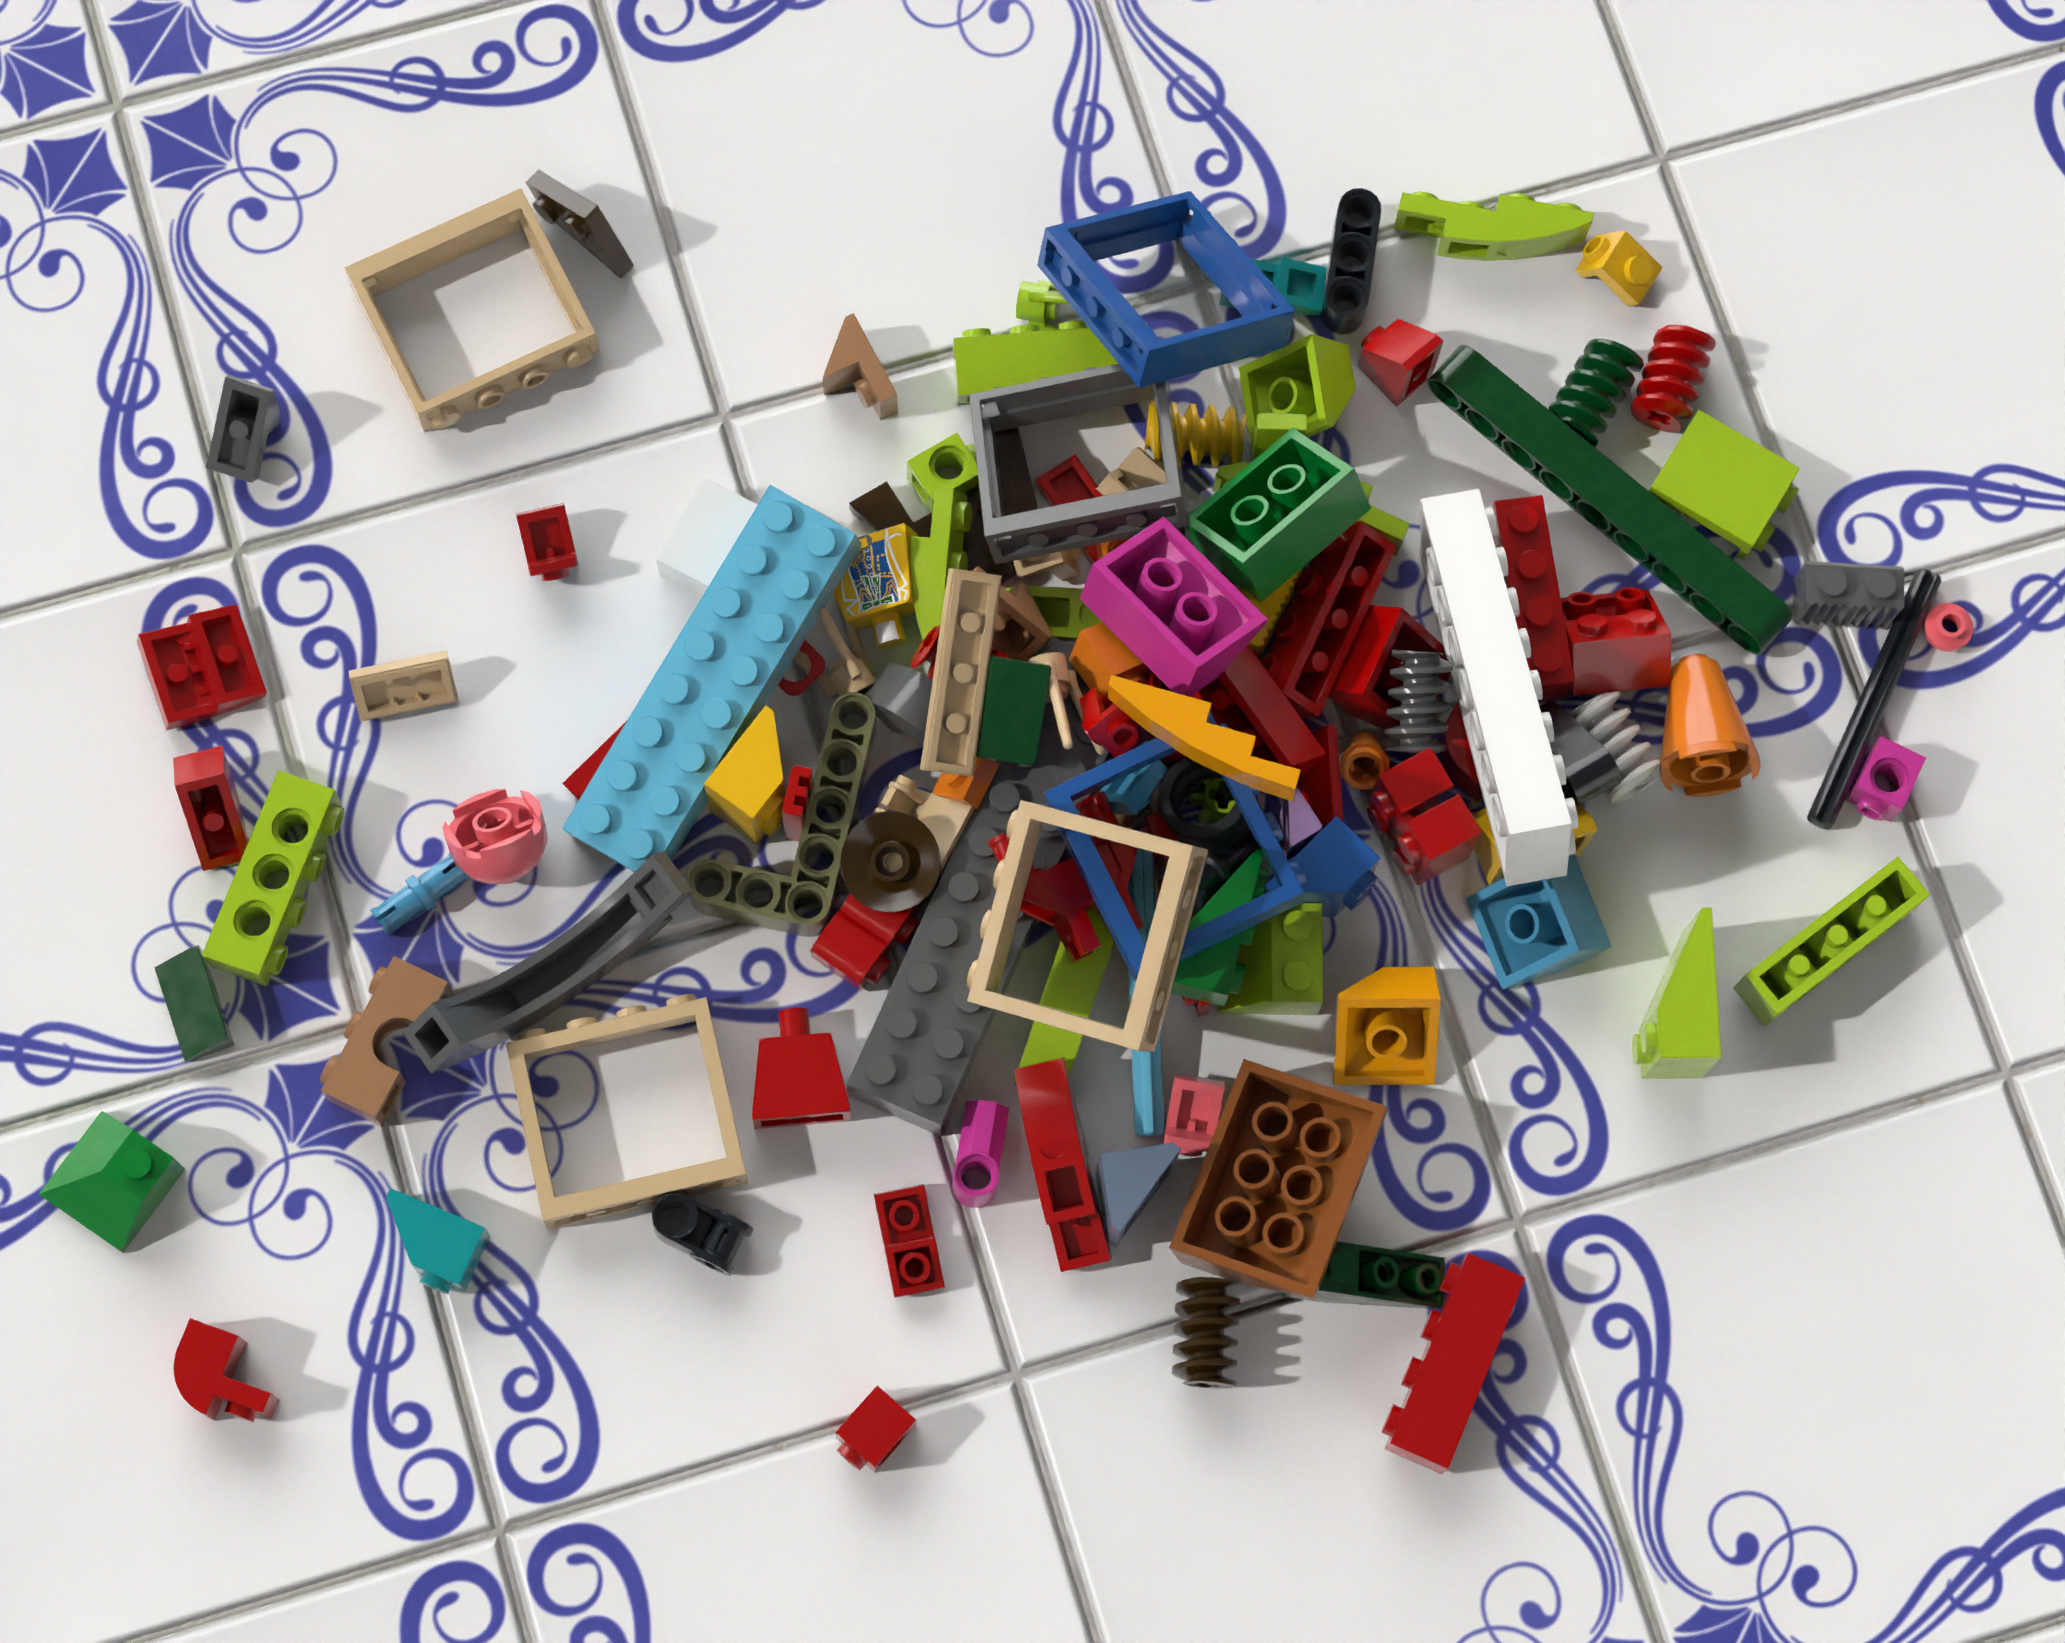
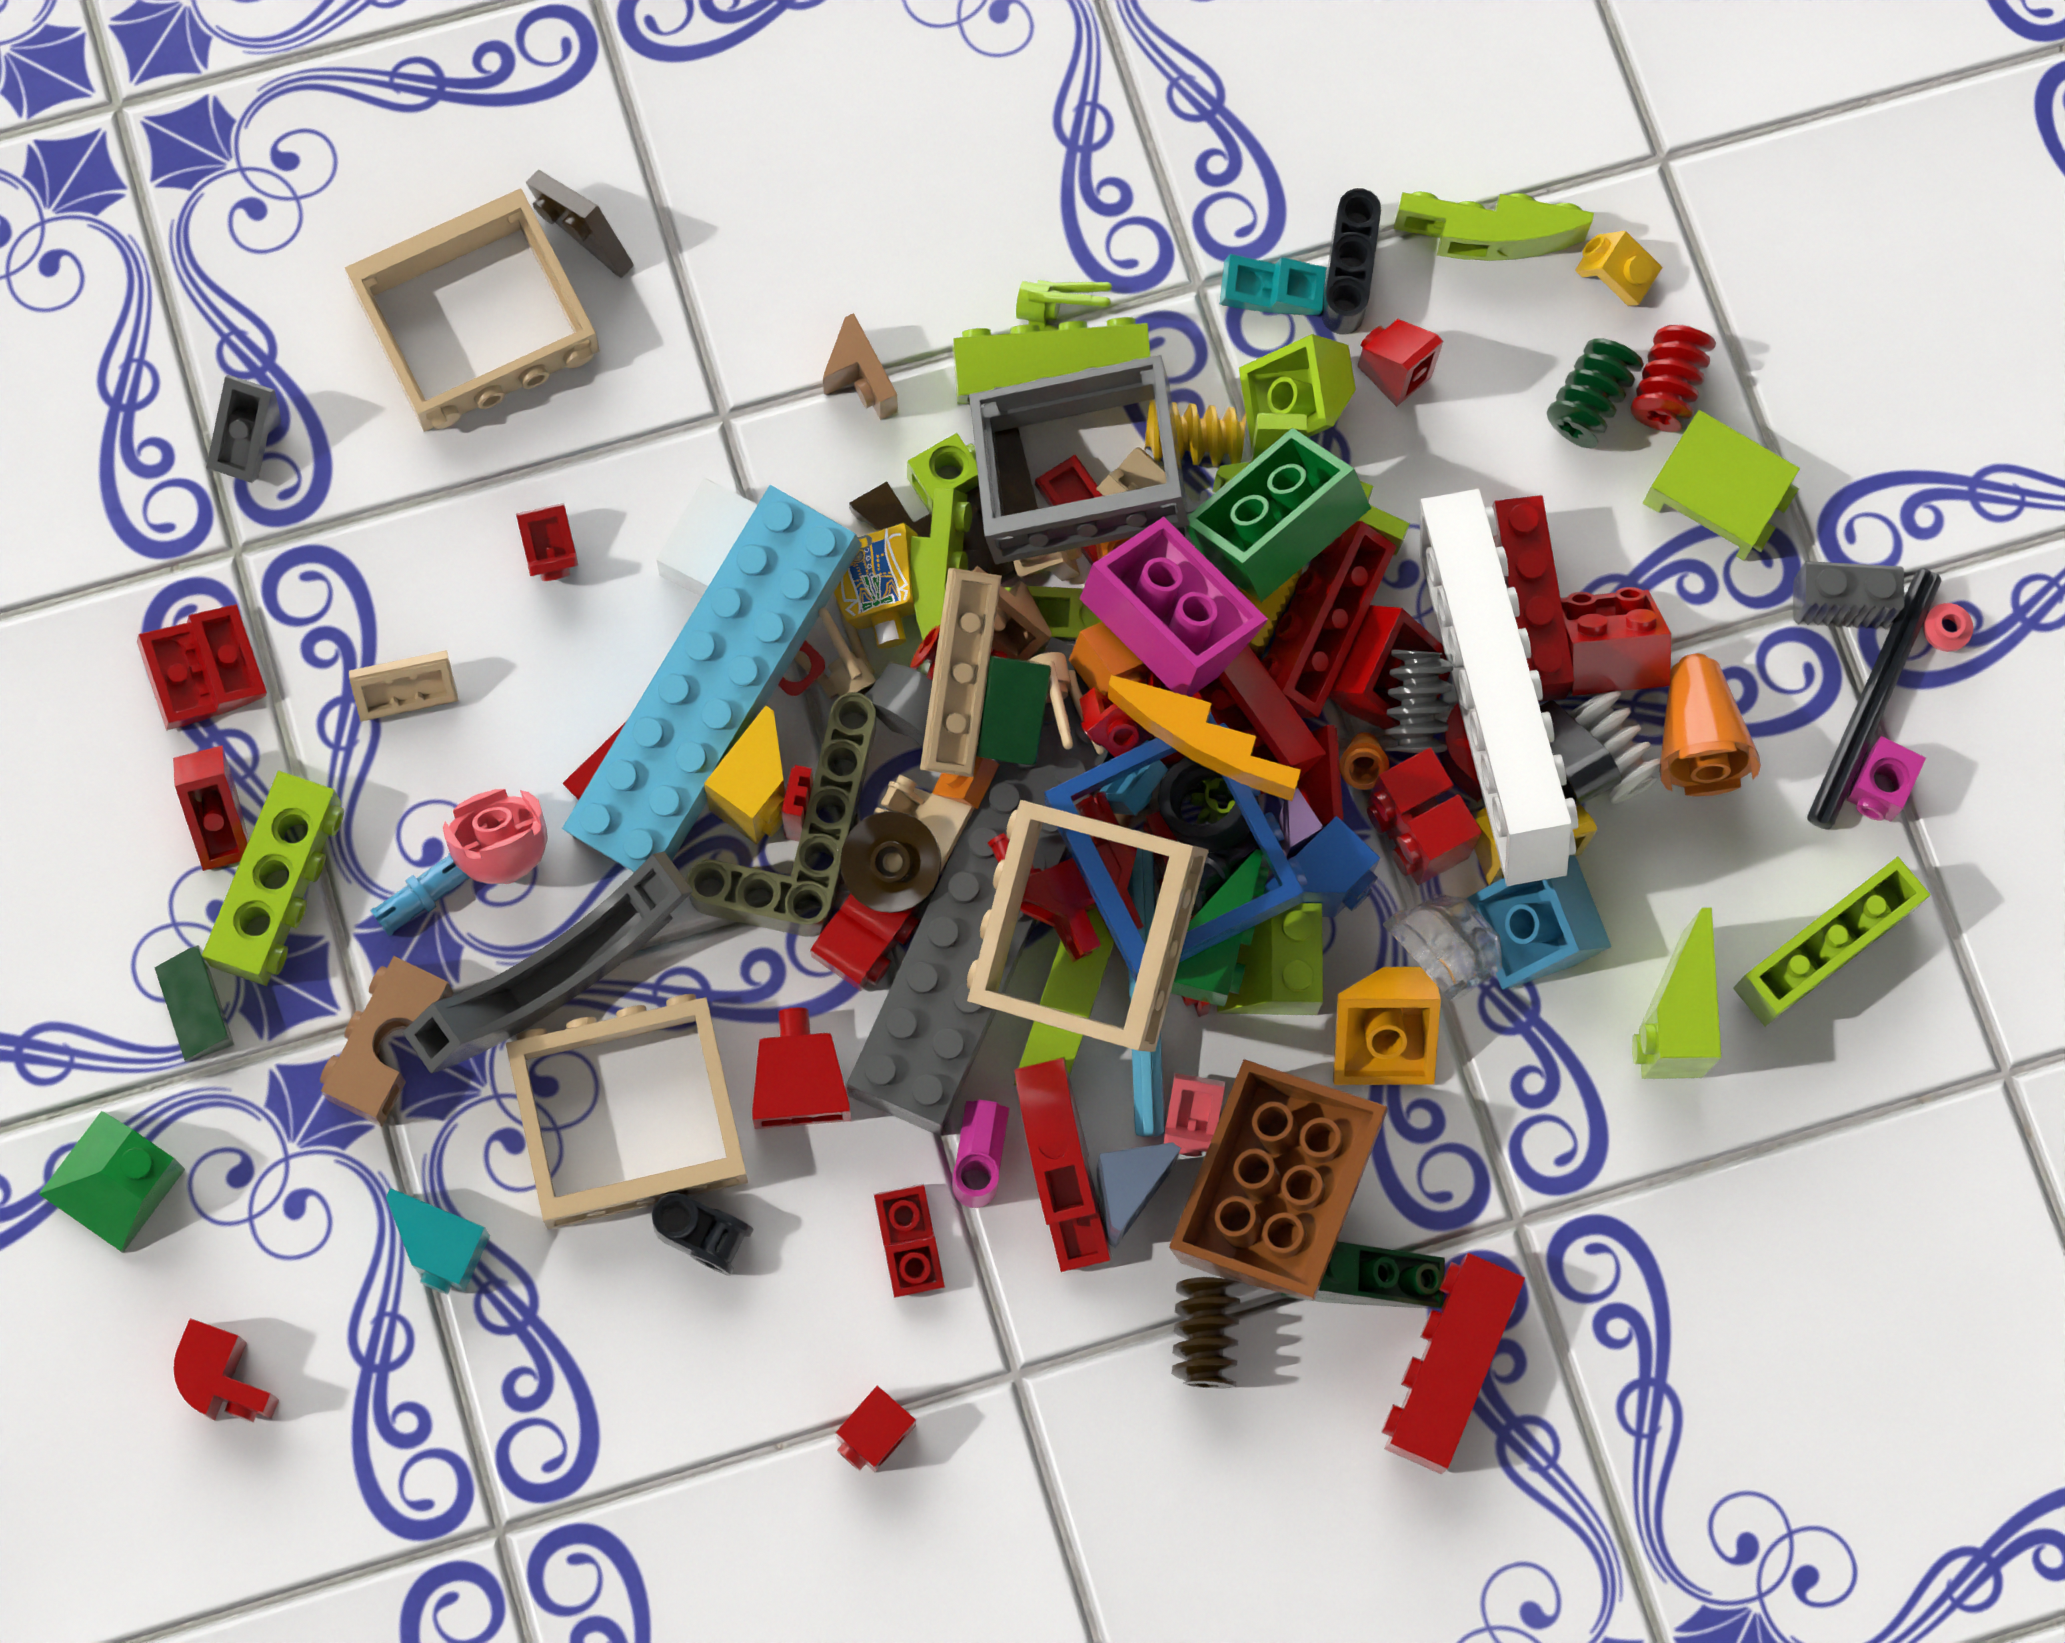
blue window [1037,191,1295,388] -> none
dark green beam [1428,345,1793,655] -> none
none -> clear slope [1382,893,1502,1001]

